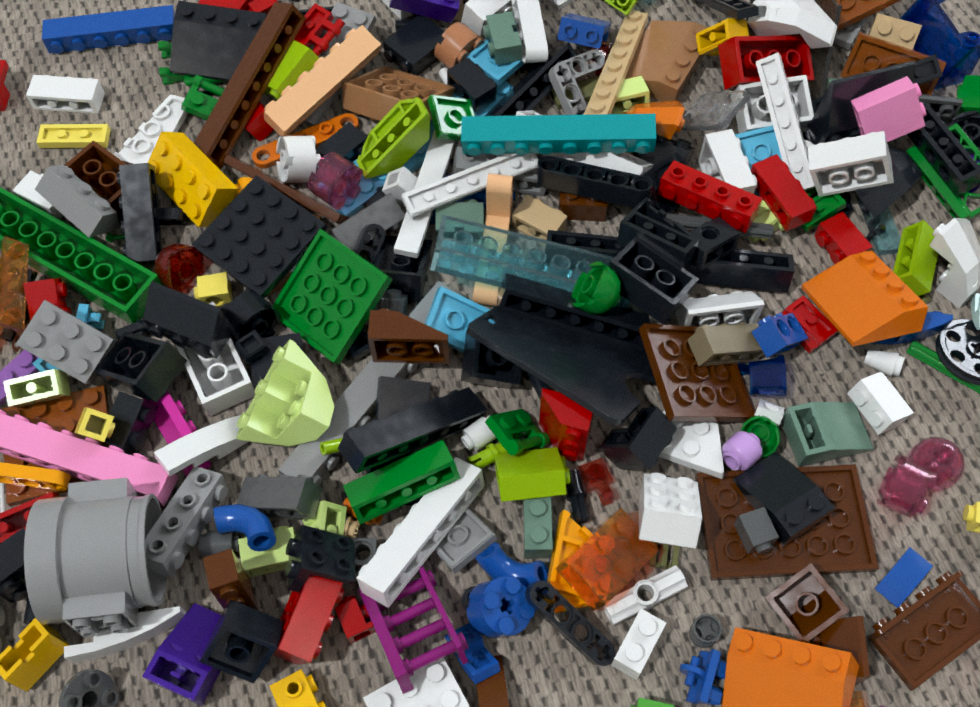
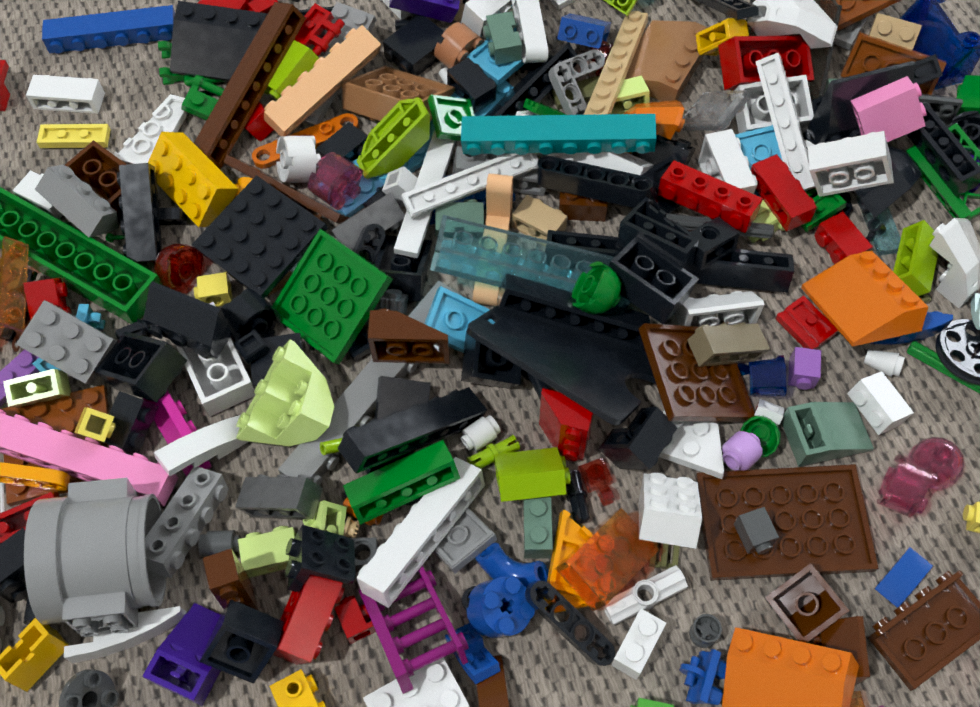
blue cylinder [213,504,276,551] -> none
green plate [485,409,550,455] -> none
black slope [733,452,835,546] -> none
blue brick [752,312,809,358] -> none
none -> green tile [523,98,567,115]
none -> medium lavender brick [788,347,821,390]

